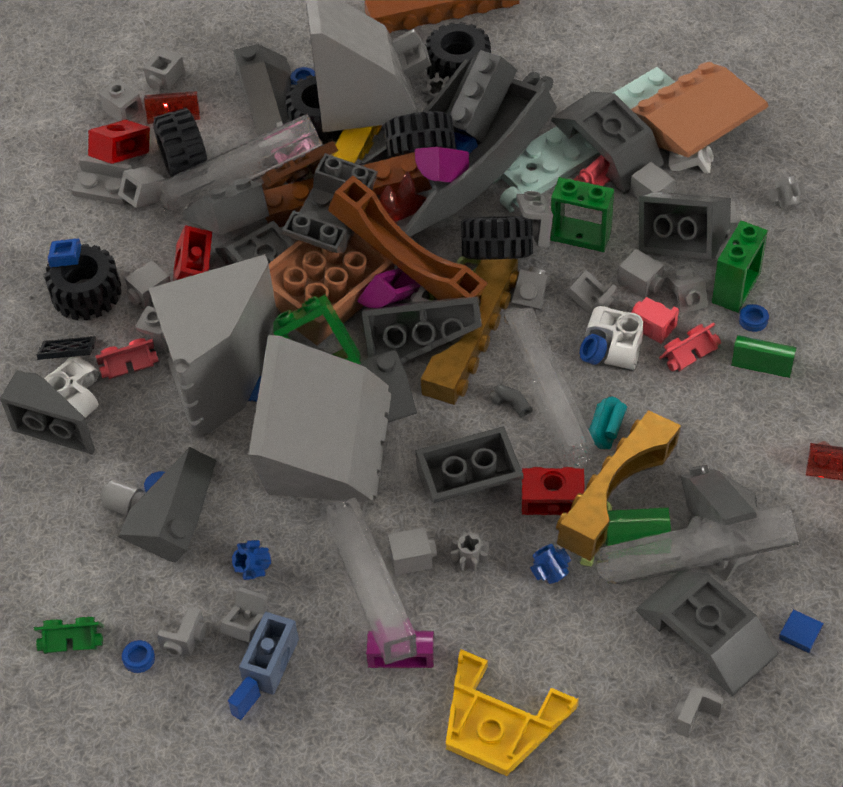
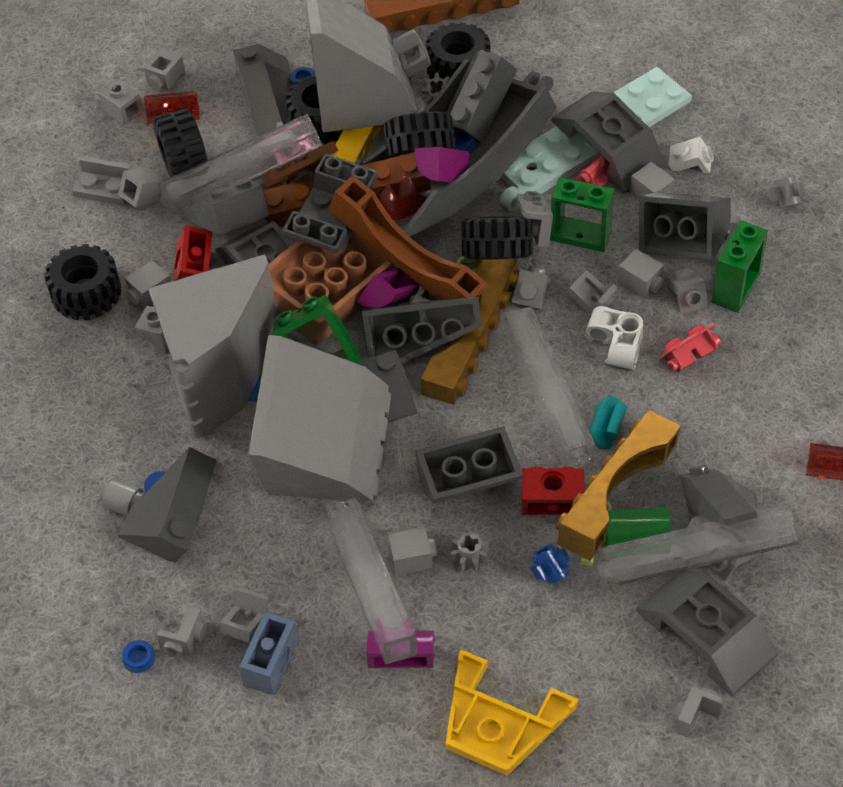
dark grey slope [0,370,95,455] -> none
green hinge [34,617,104,654] -> none
black window [37,336,96,360] -> none
white piece [44,356,101,418] -> none
blue tile [48,239,81,267] -> none
red brick [88,120,150,164] -> none
coral hinge [96,338,159,380] -> none
blue tile [228,676,261,720] -> none
blue gear [232,540,271,580] -> none
dark grey arm [489,384,533,417] -> none
blue tile [579,334,607,365] -> none
nougat slope [631,62,769,158] -> none
coral brick [631,297,679,344] -> none
green brick [731,335,797,378] -> none
blue tile [739,304,769,332] -> none
blue tile [779,609,824,653] -> none

